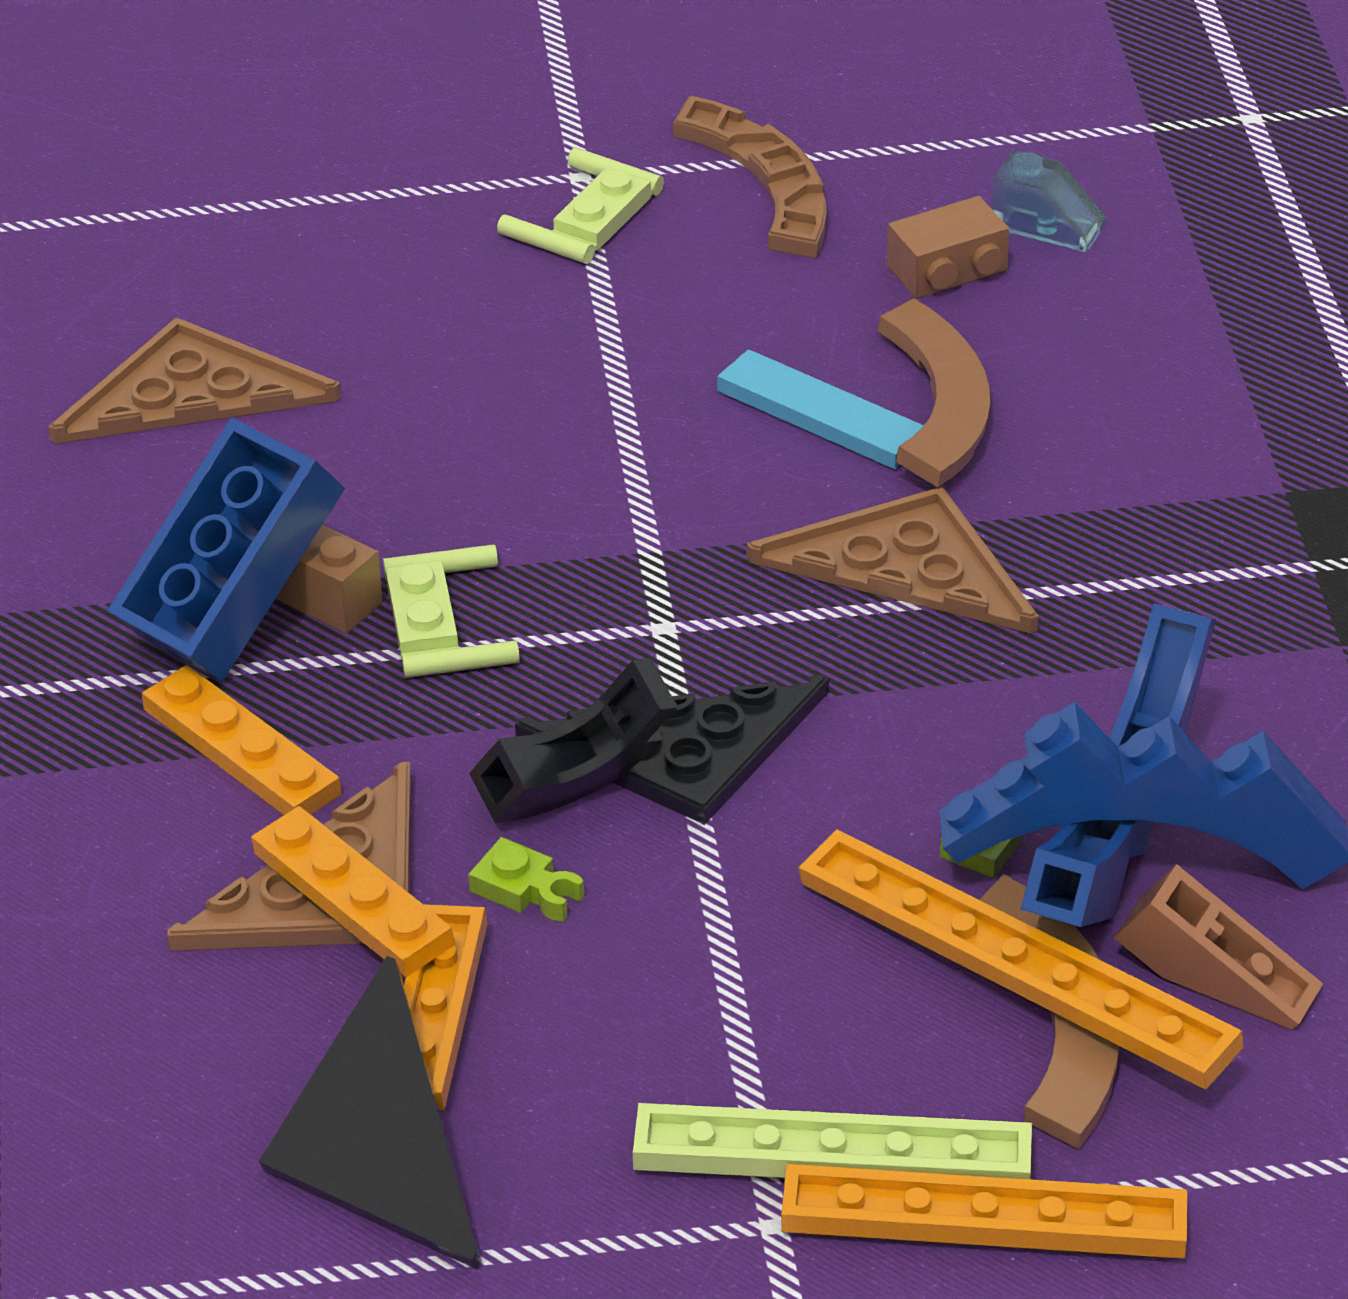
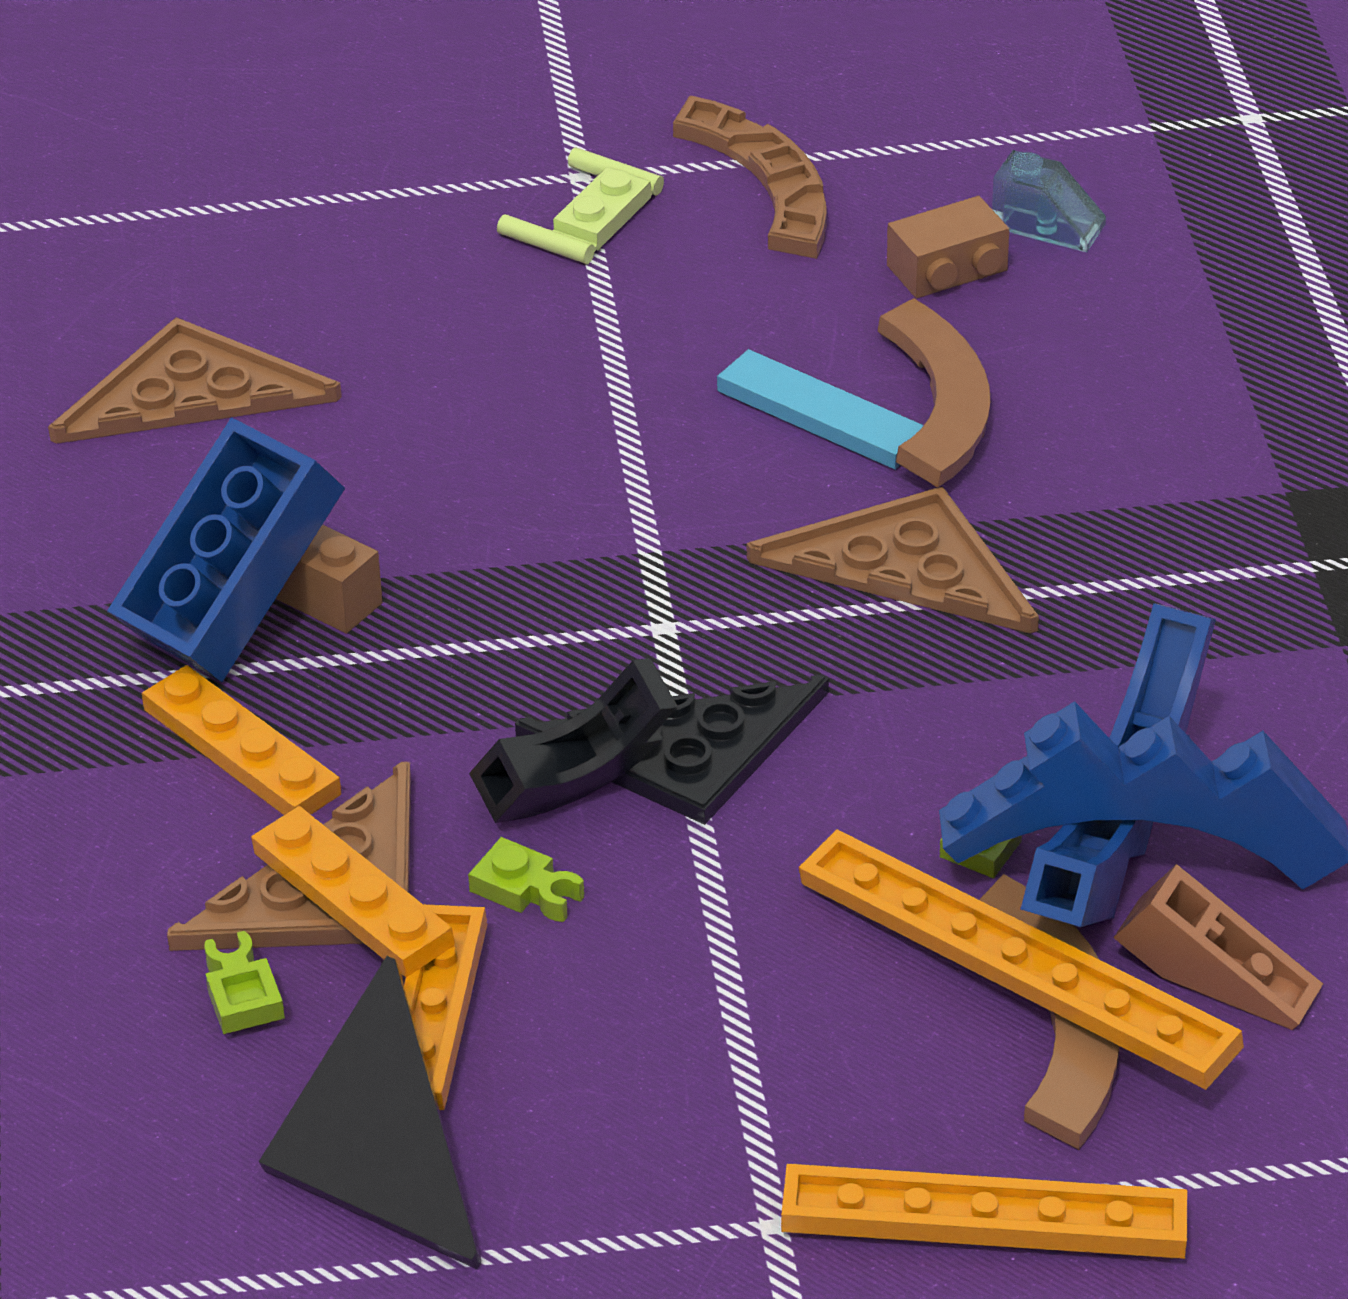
yellowish green plate [383,544,520,678] -> none
yellowish green plate [633,1103,1032,1179] -> none
none -> lime plate [204,931,285,1034]

